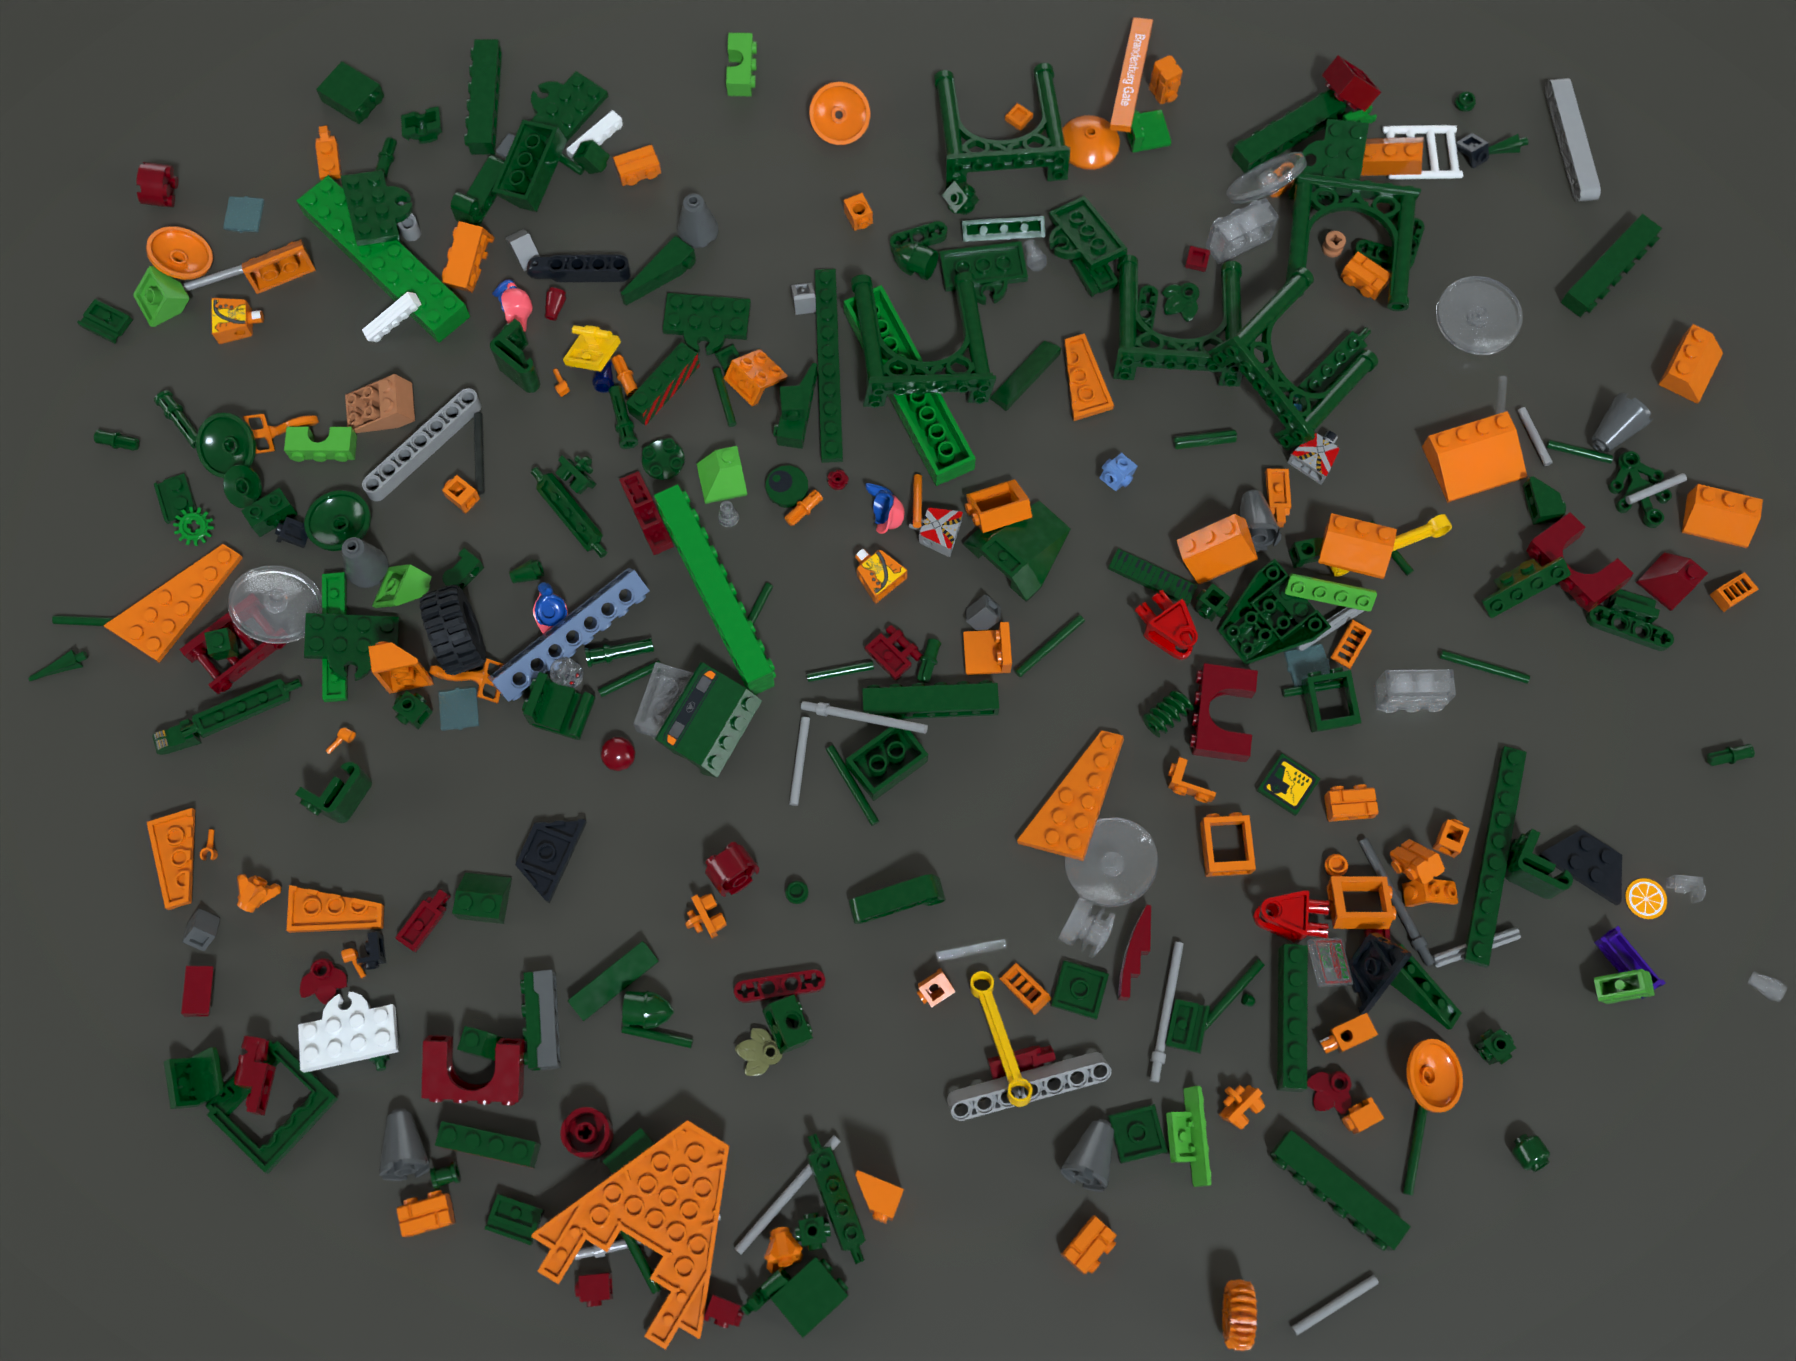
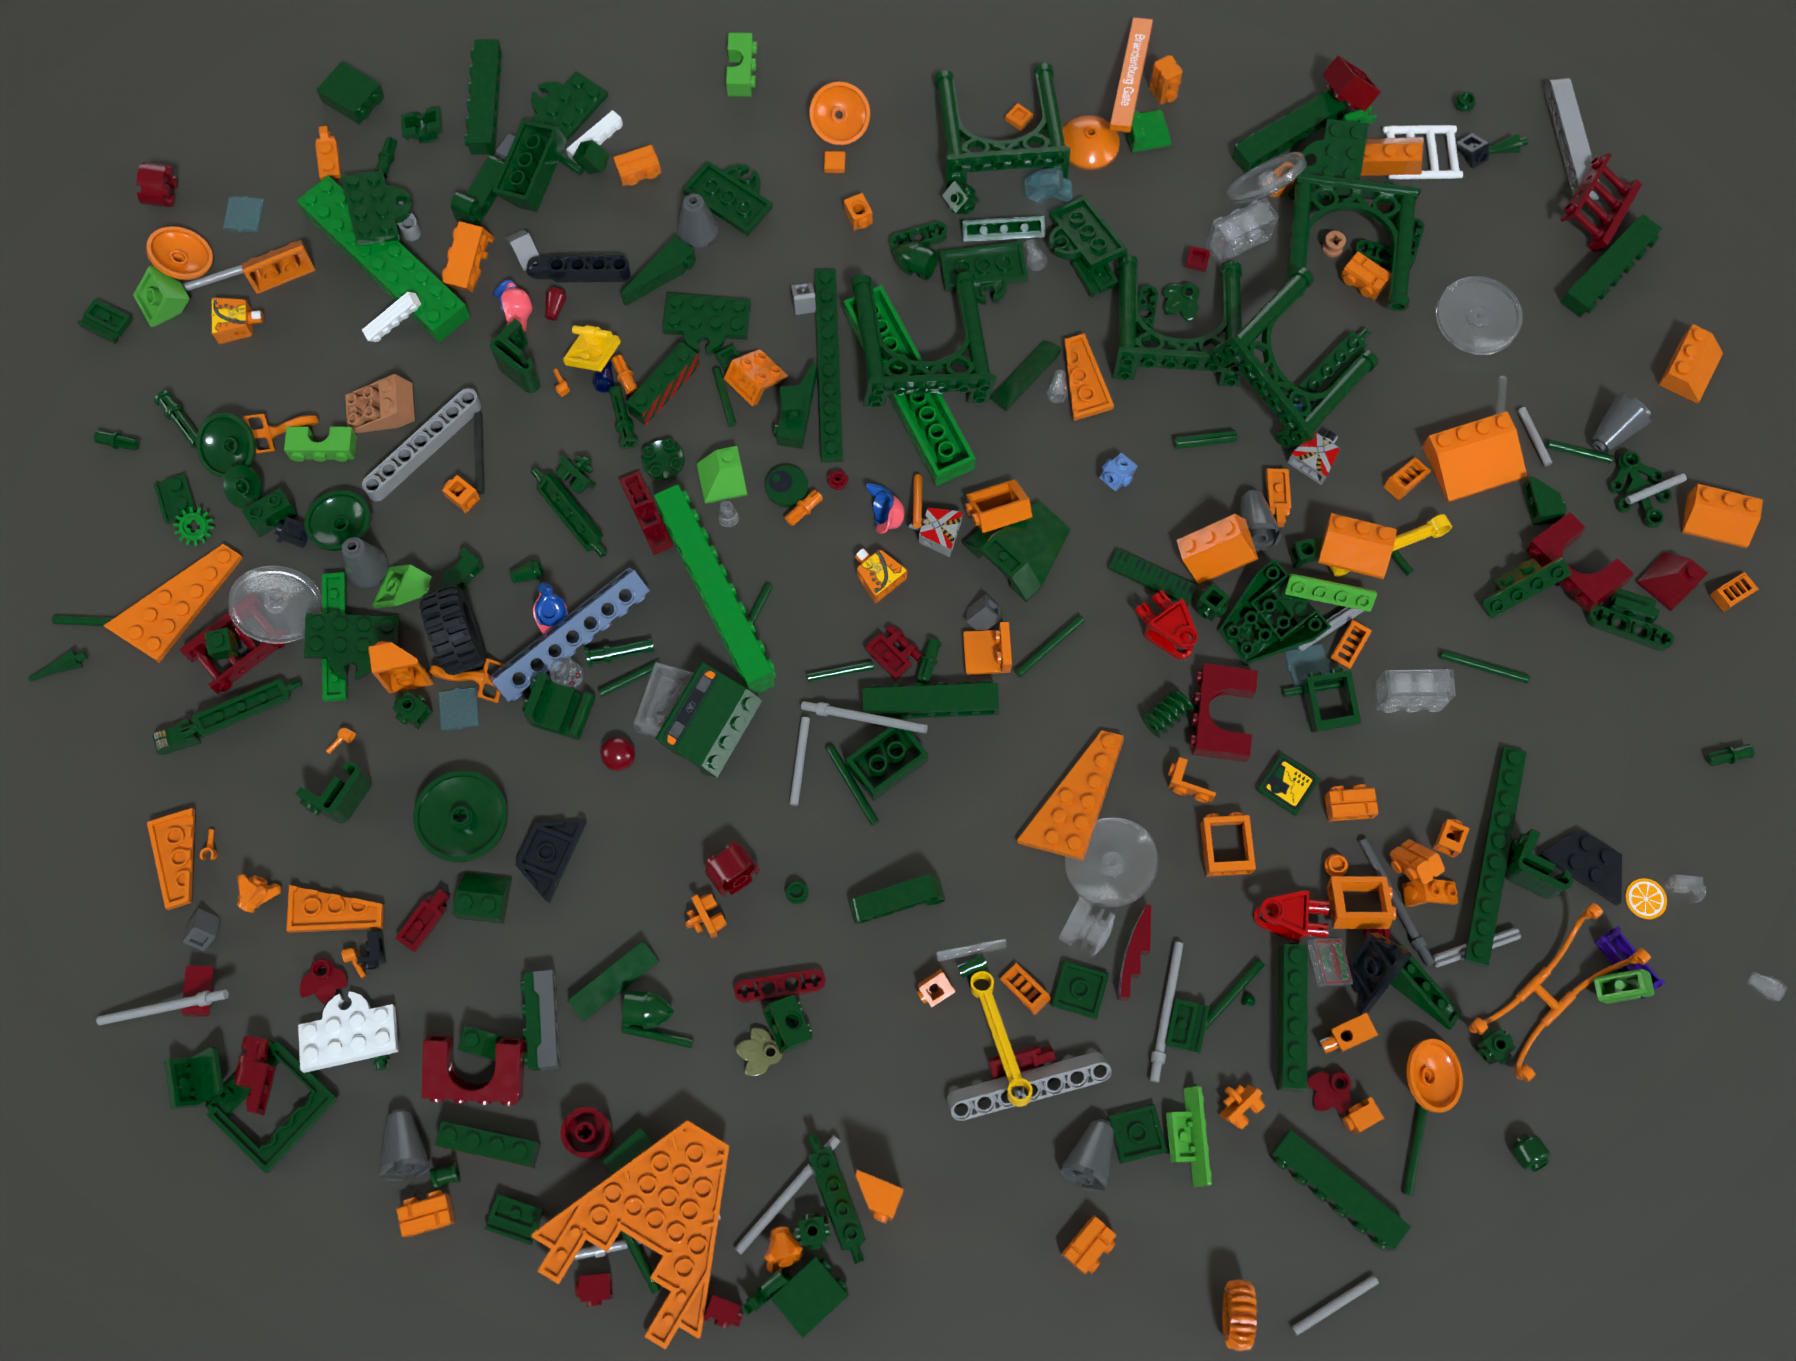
none -> light grey bar [96,989,229,1026]
none -> dark green dish [413,771,508,863]
none -> dark green plate [682,161,773,236]
none -> orange tile [824,151,845,173]
none -> dark green pin [957,954,988,979]
none -> clear light blue brick [1025,169,1073,204]
none -> clear cone [1047,370,1068,403]
none -> orange slope [1384,457,1431,500]
none -> orange bar [1469,903,1651,1082]
none -> dark red fence [1560,153,1642,251]

